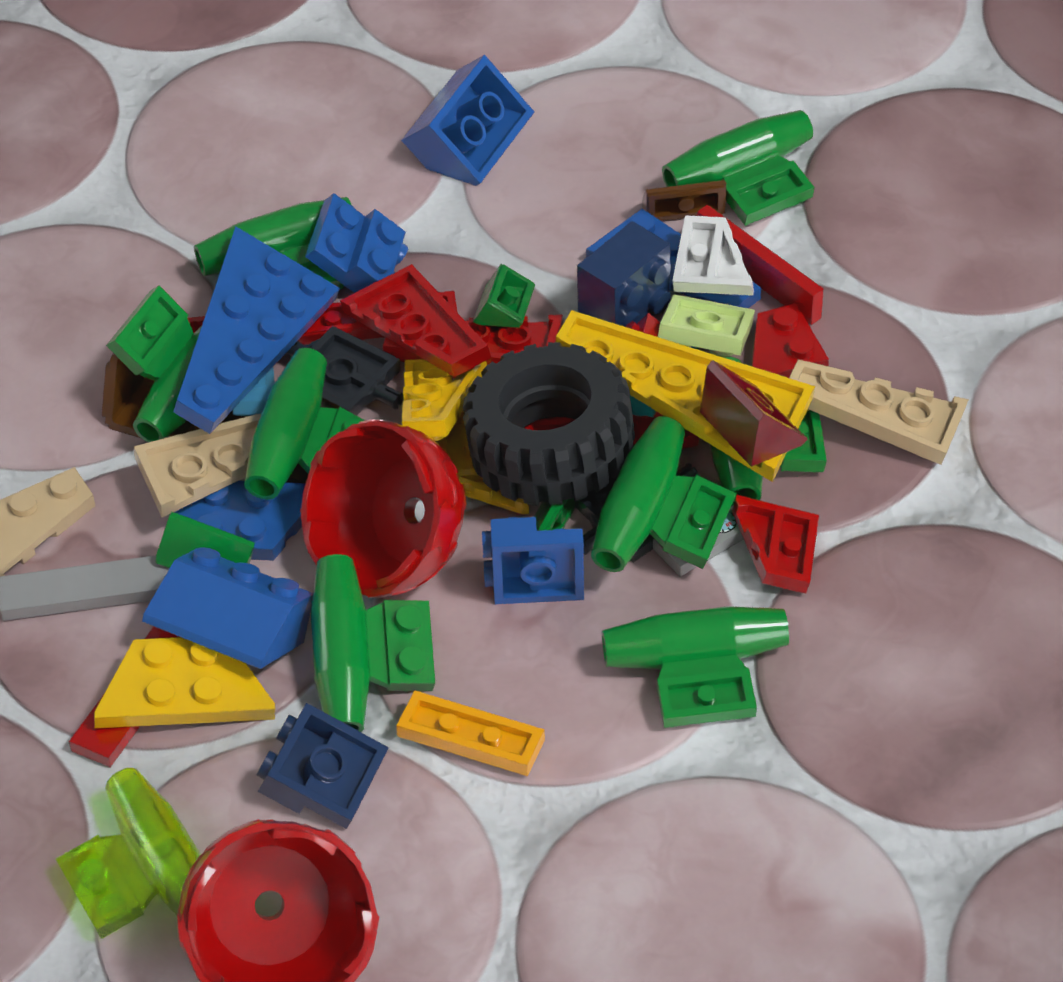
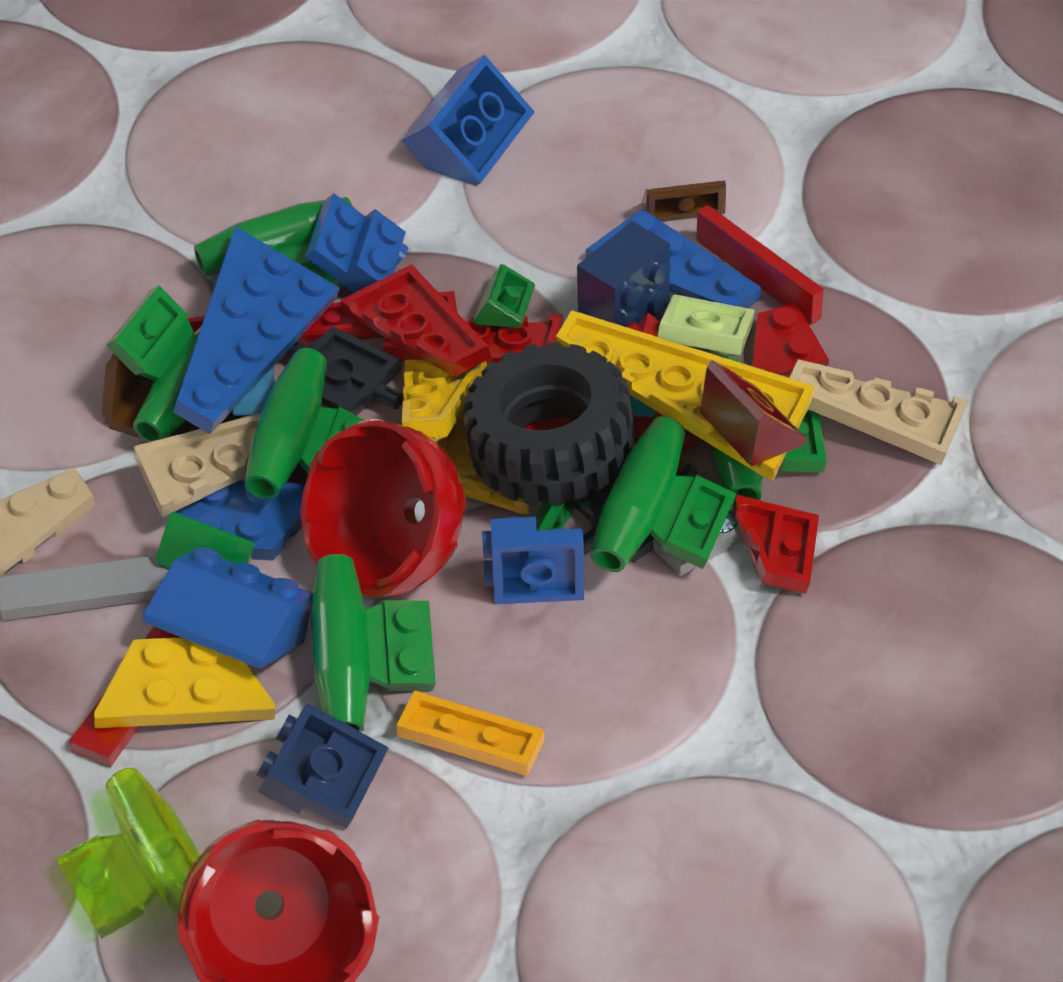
green plate [601,606,789,728] -> none
green plate [662,110,815,226] -> none
white wing [672,216,754,296] -> none

